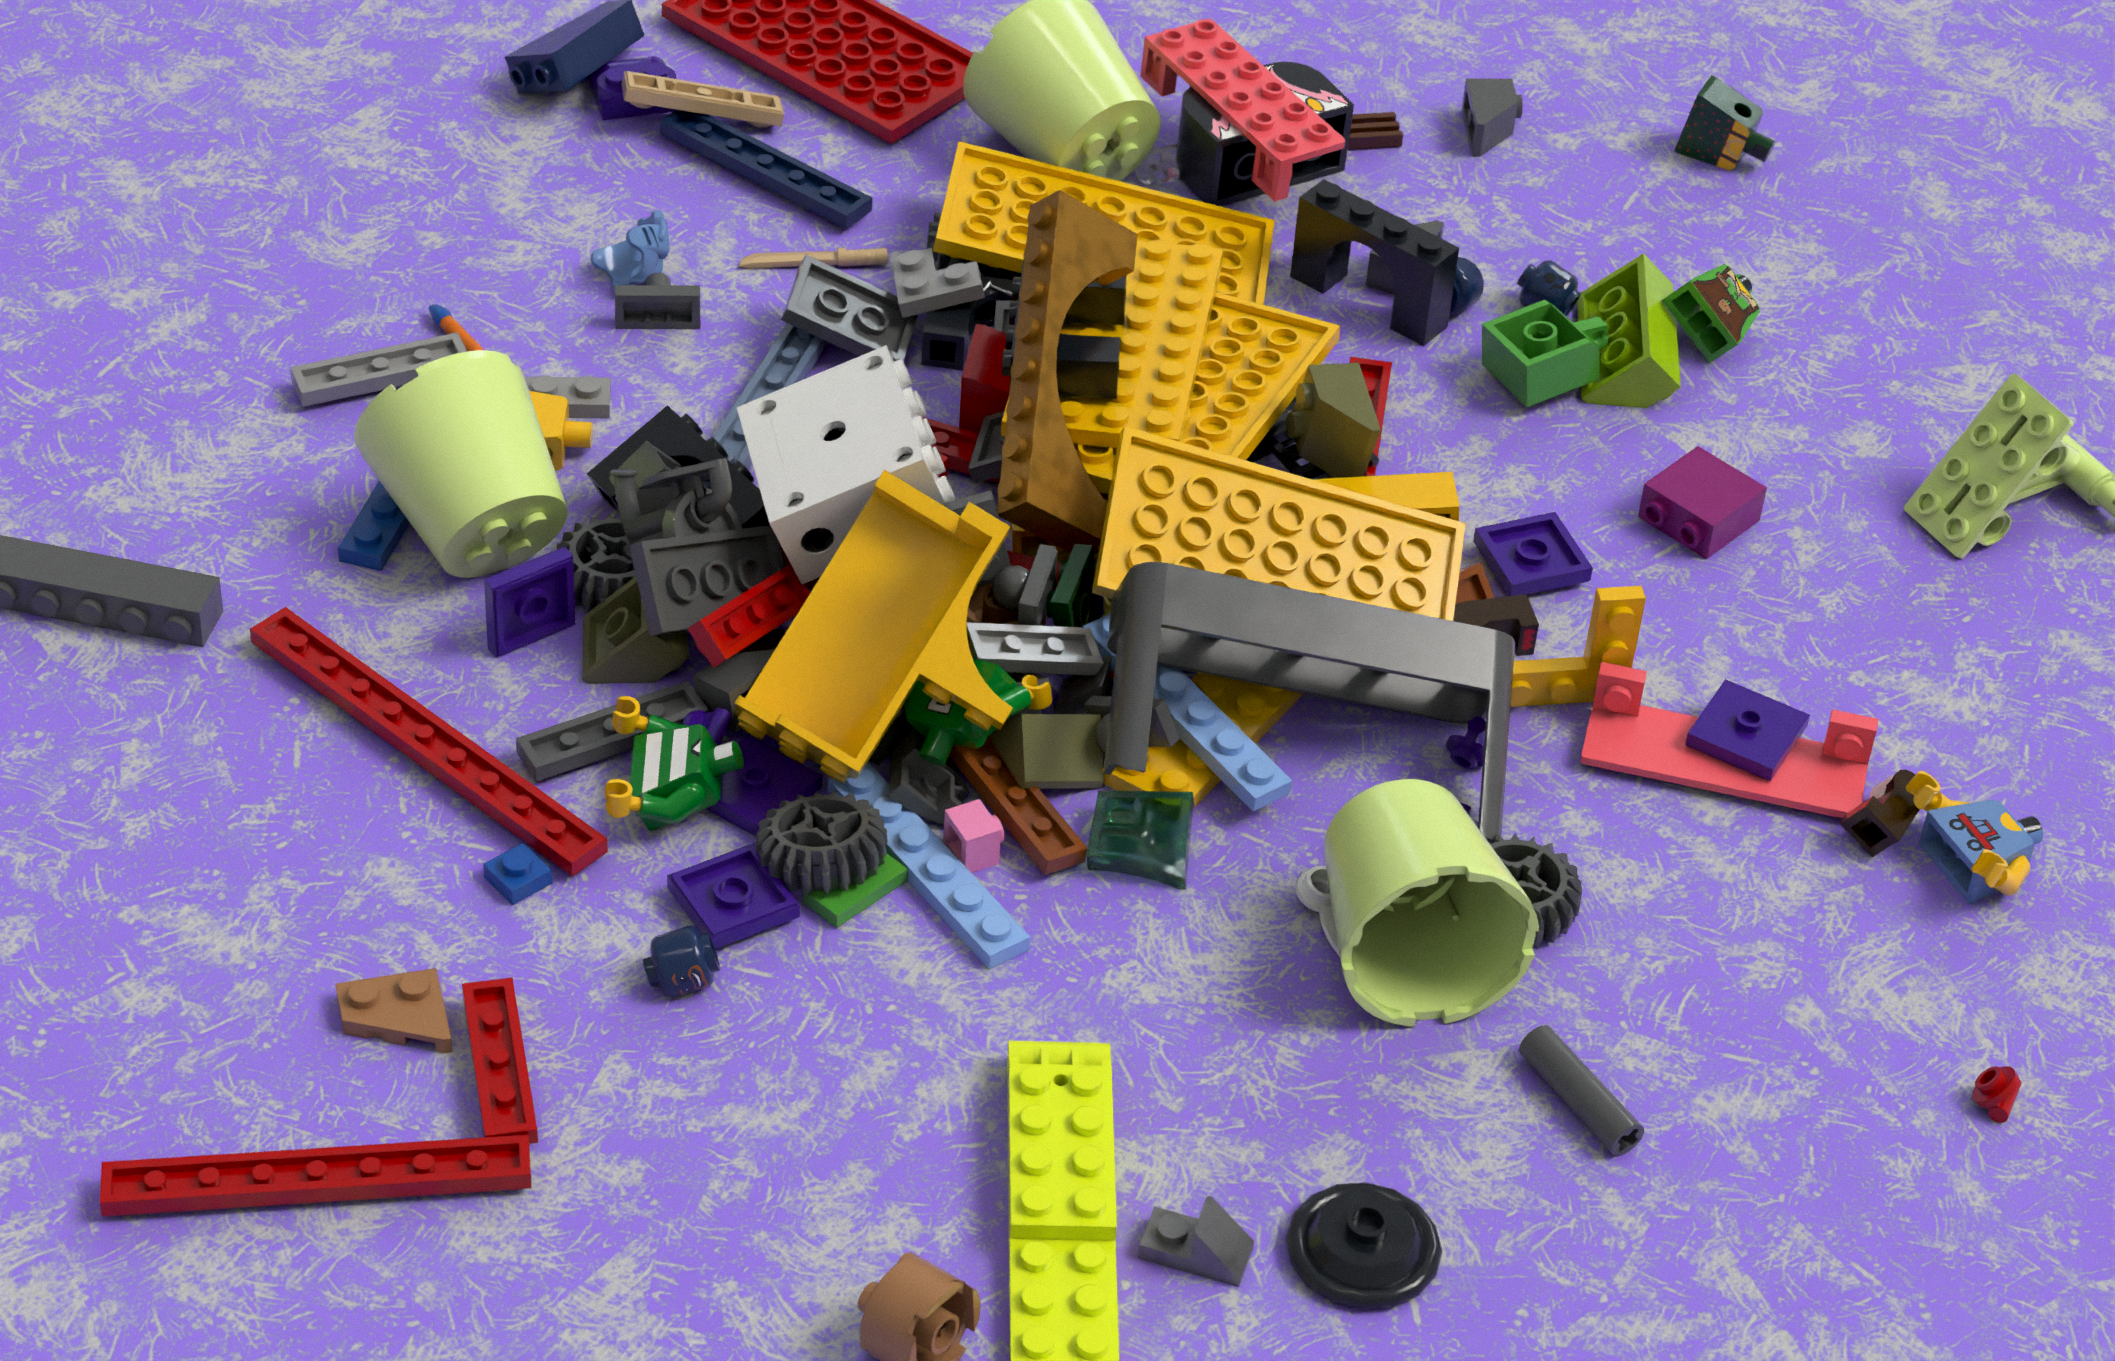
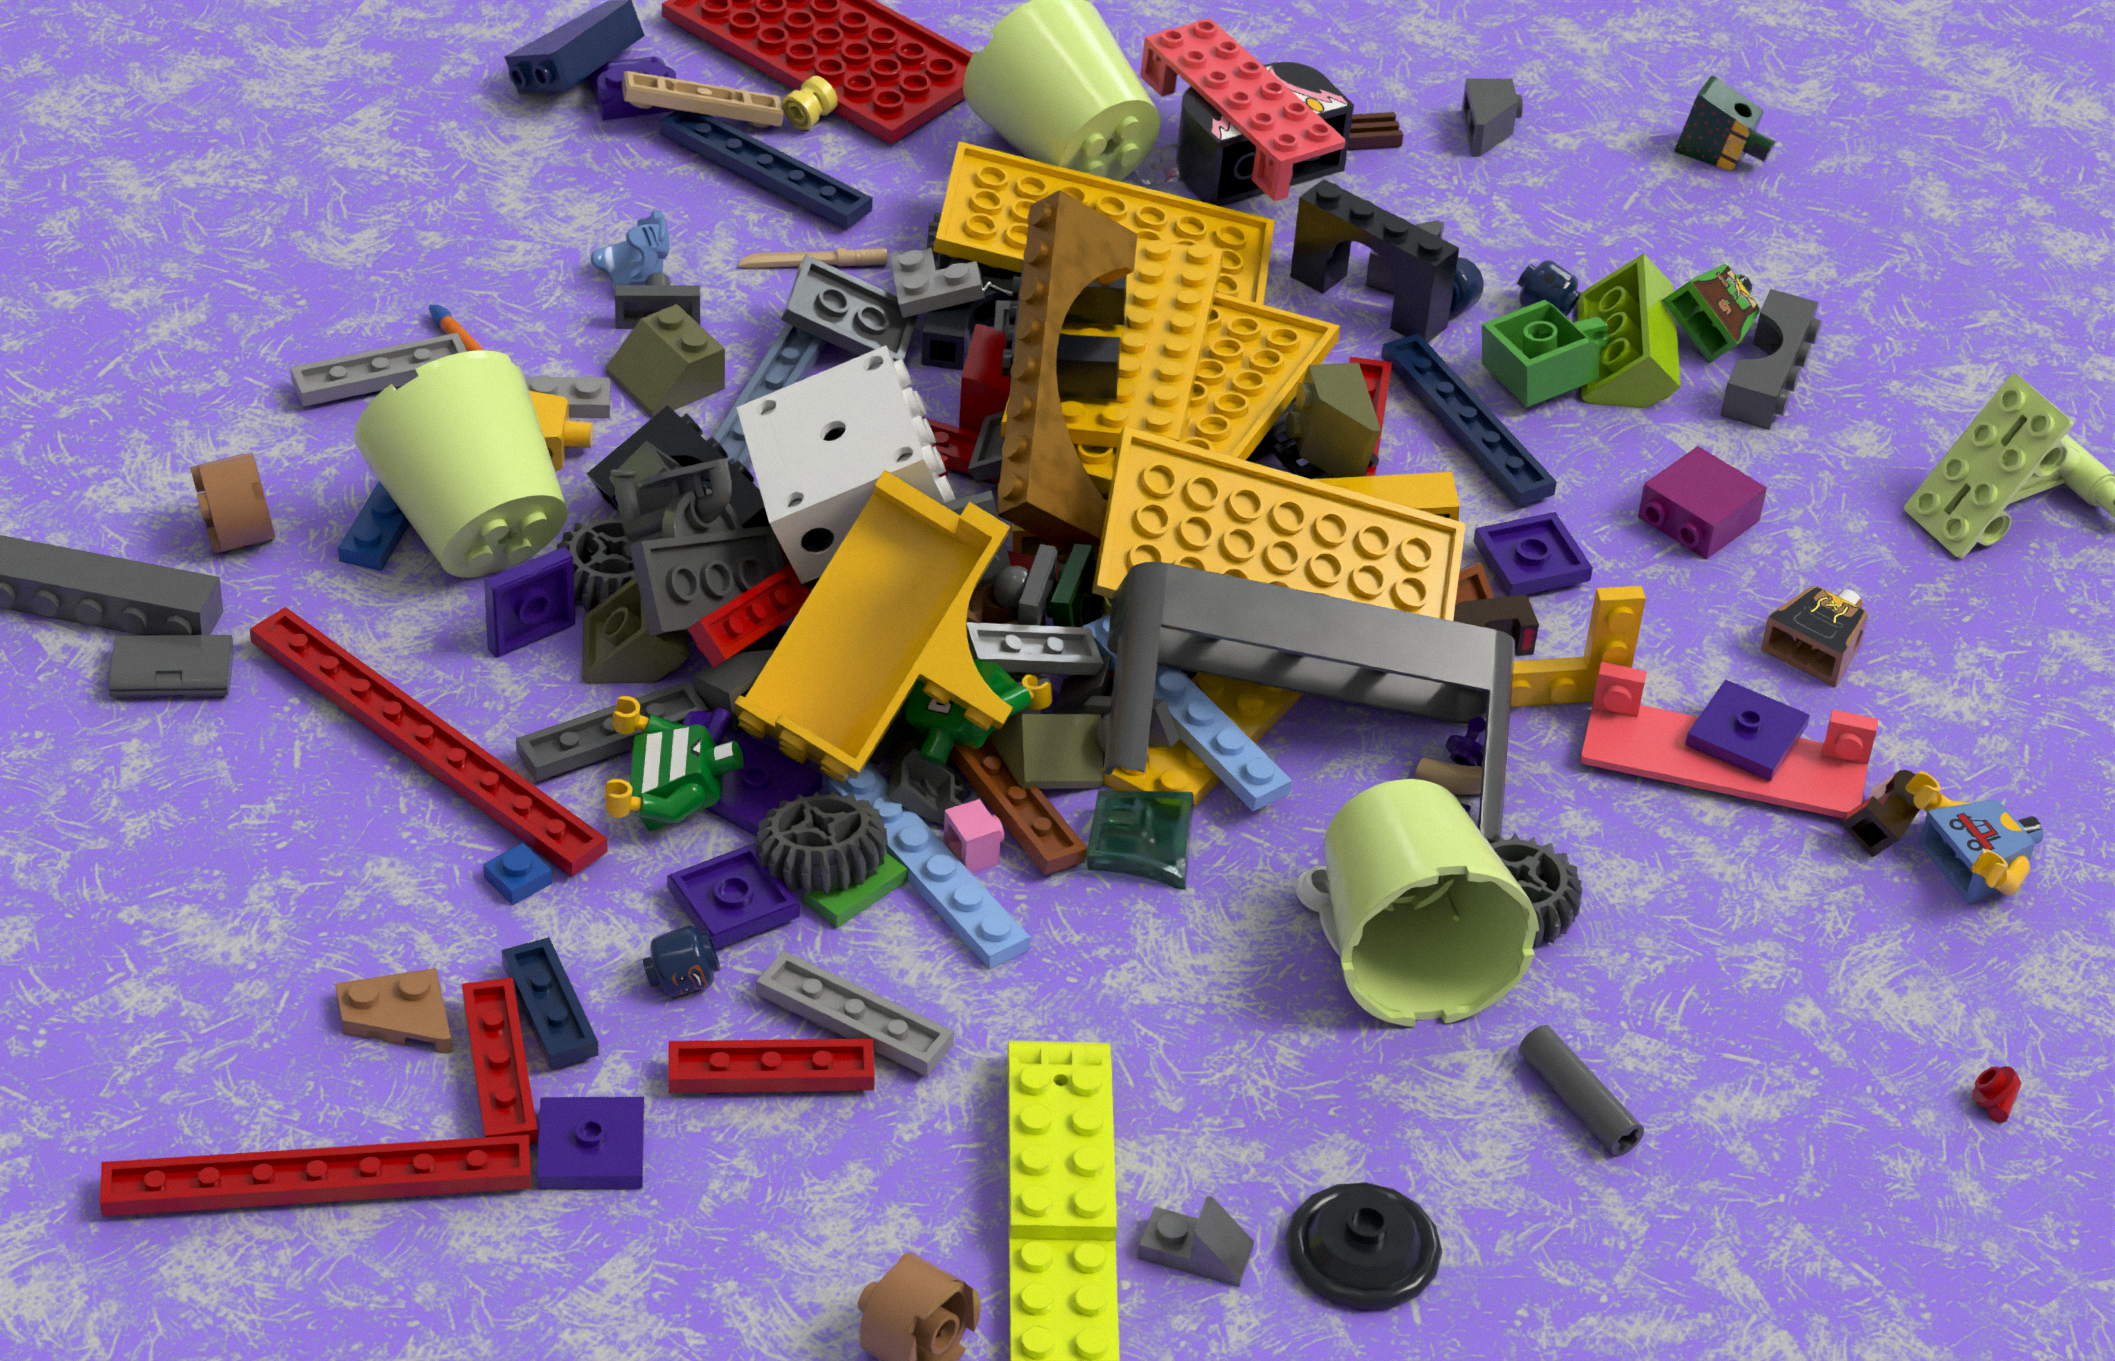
none -> dark grey piece [109,635,234,699]
none -> medium nougat brick [190,452,276,554]
none -> dark blue plate [501,937,599,1069]
none -> dark purple plate [537,1097,645,1189]
none -> olive slope [606,304,725,418]
none -> red plate [668,1039,875,1093]
none -> light grey plate [756,950,954,1077]
none -> light yellow wheel [782,76,838,130]
none -> dark blue plate [1381,333,1557,507]
none -> tan arm [1415,757,1507,795]
none -> dark grey arch [1721,289,1822,430]
none -> torso [1761,586,1868,687]

